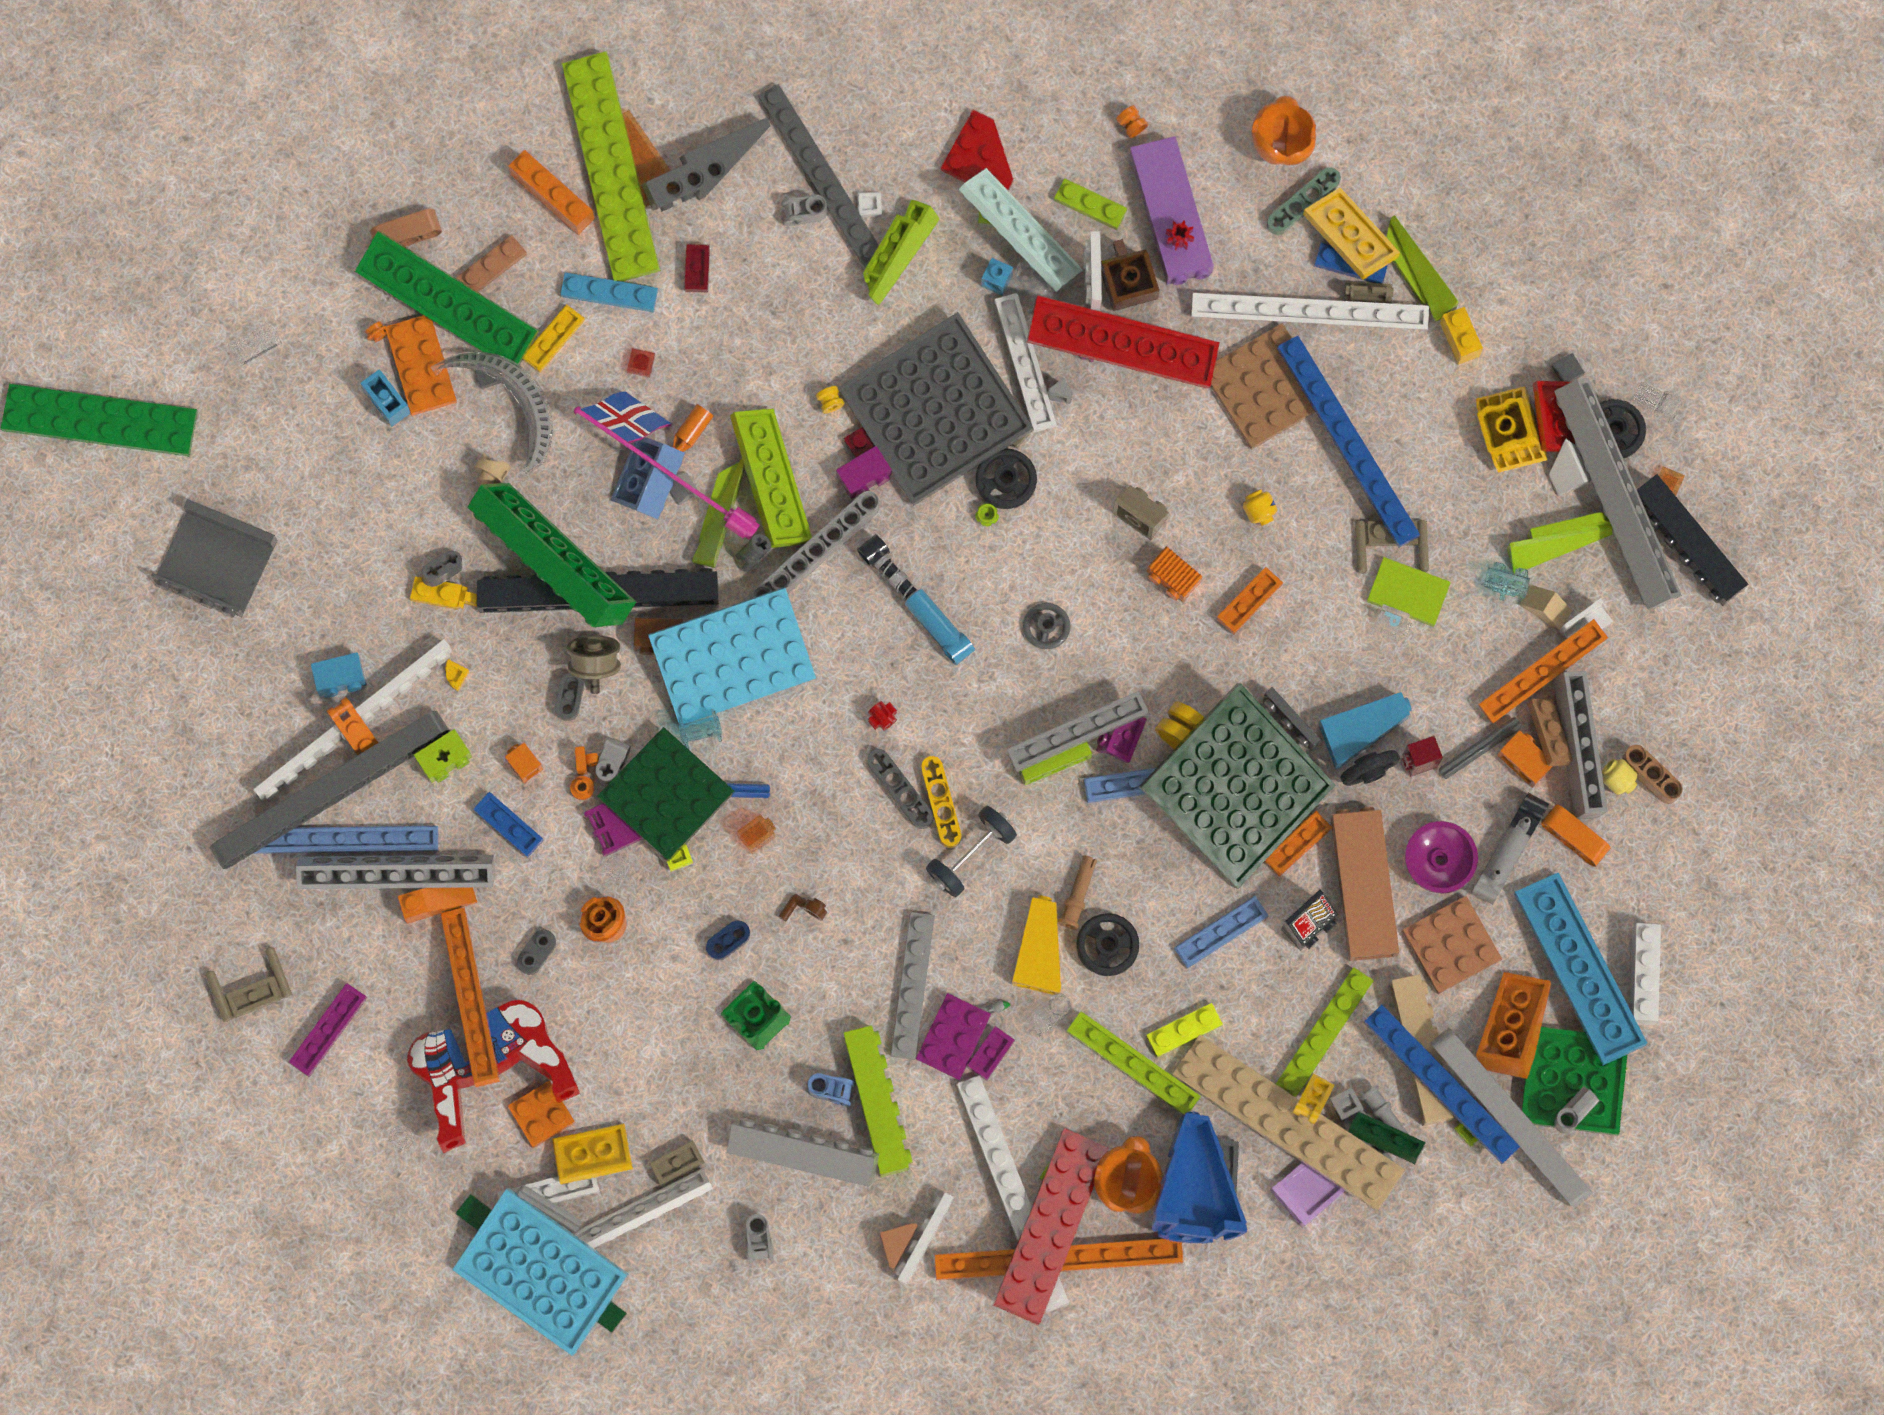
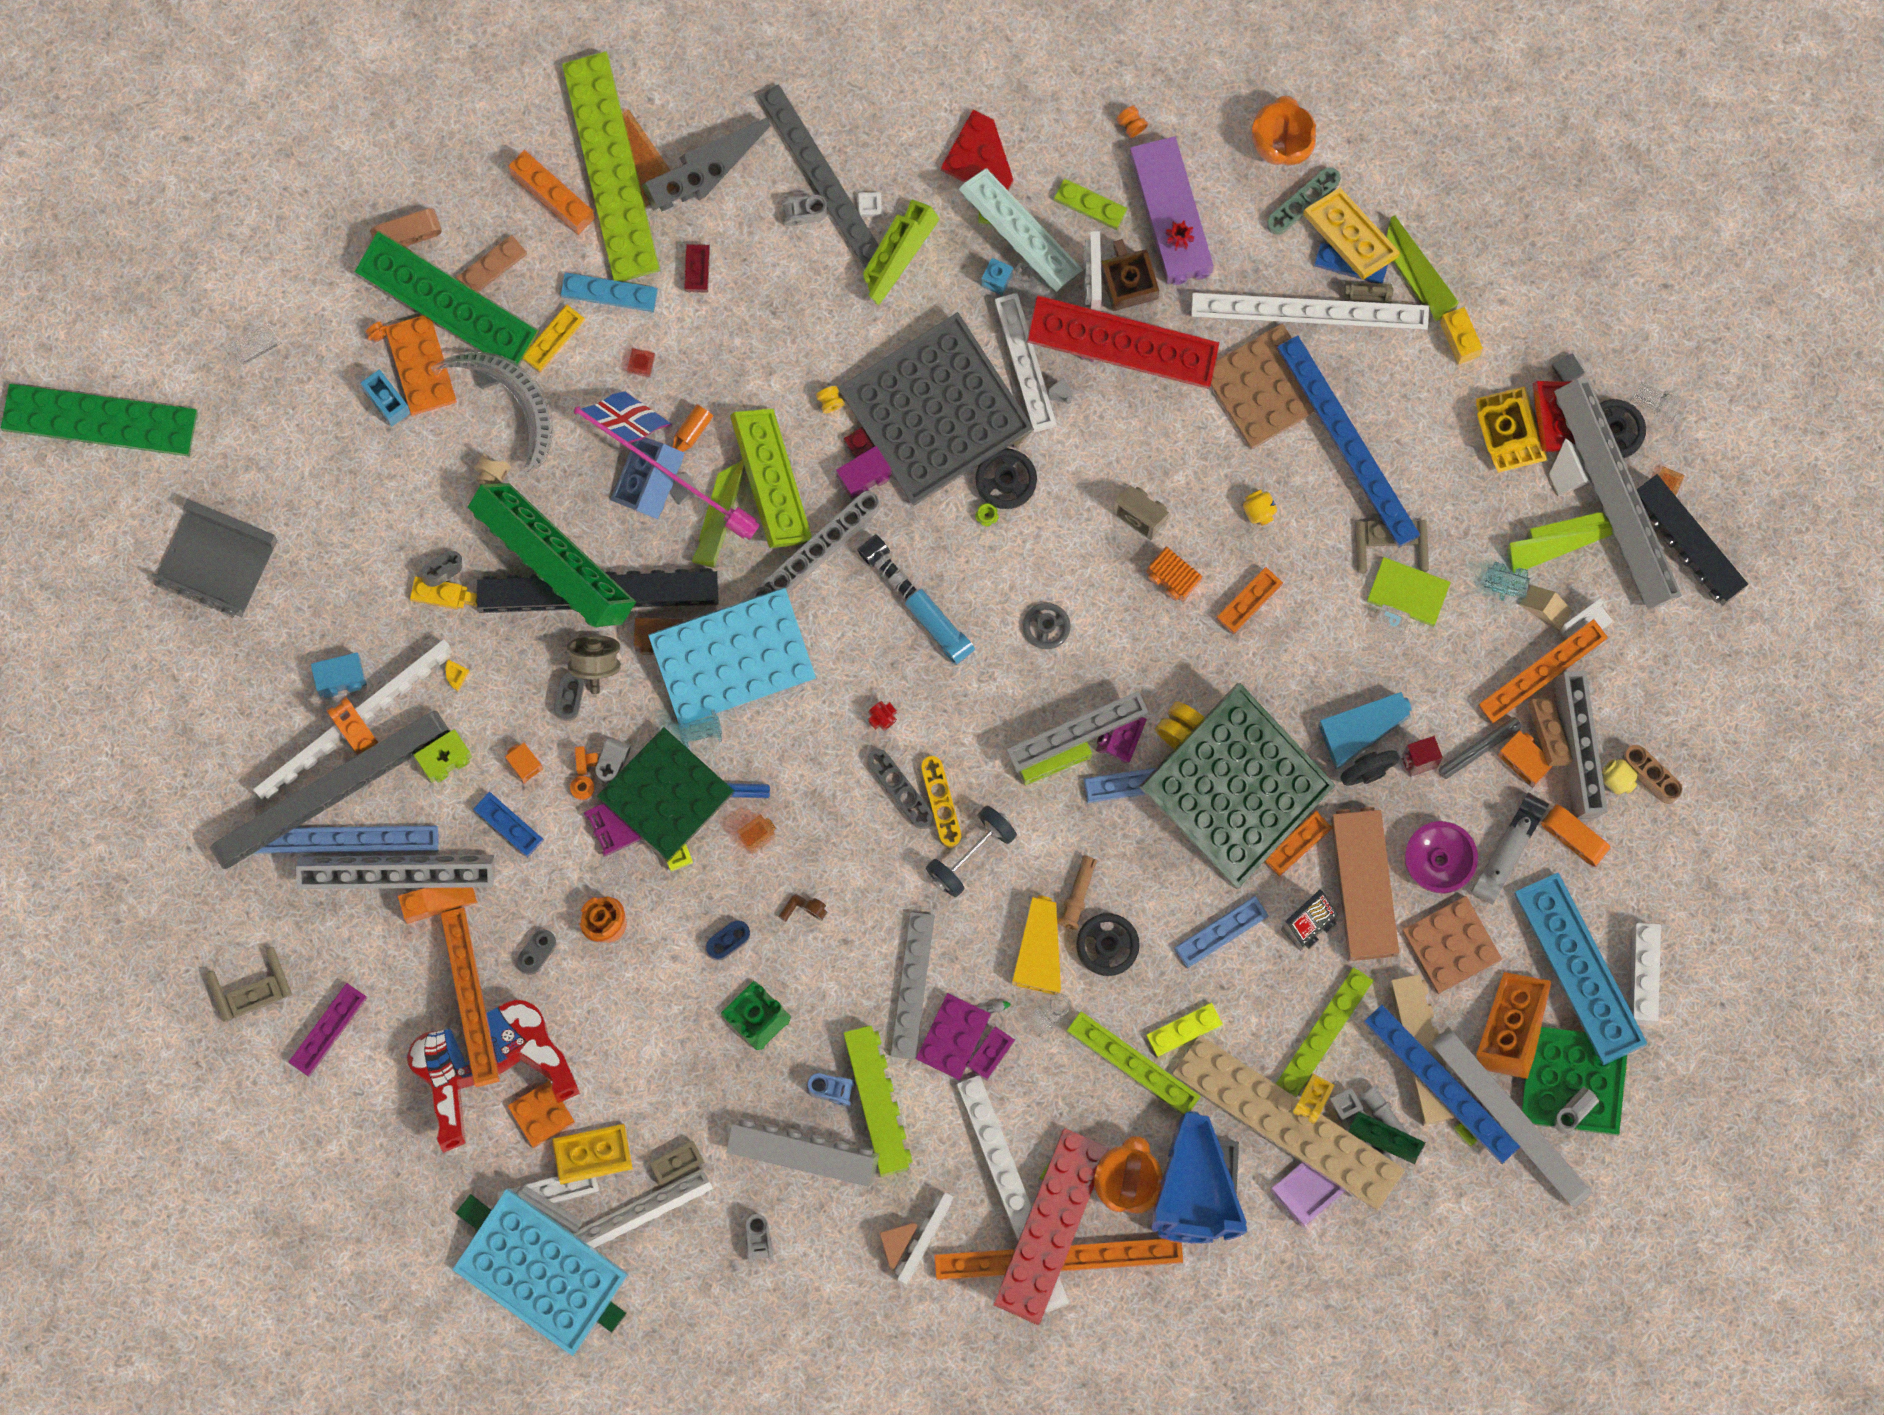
dark grey hinge [735,534,771,572] -> none
dark grey plate [1263,687,1321,751] -> none

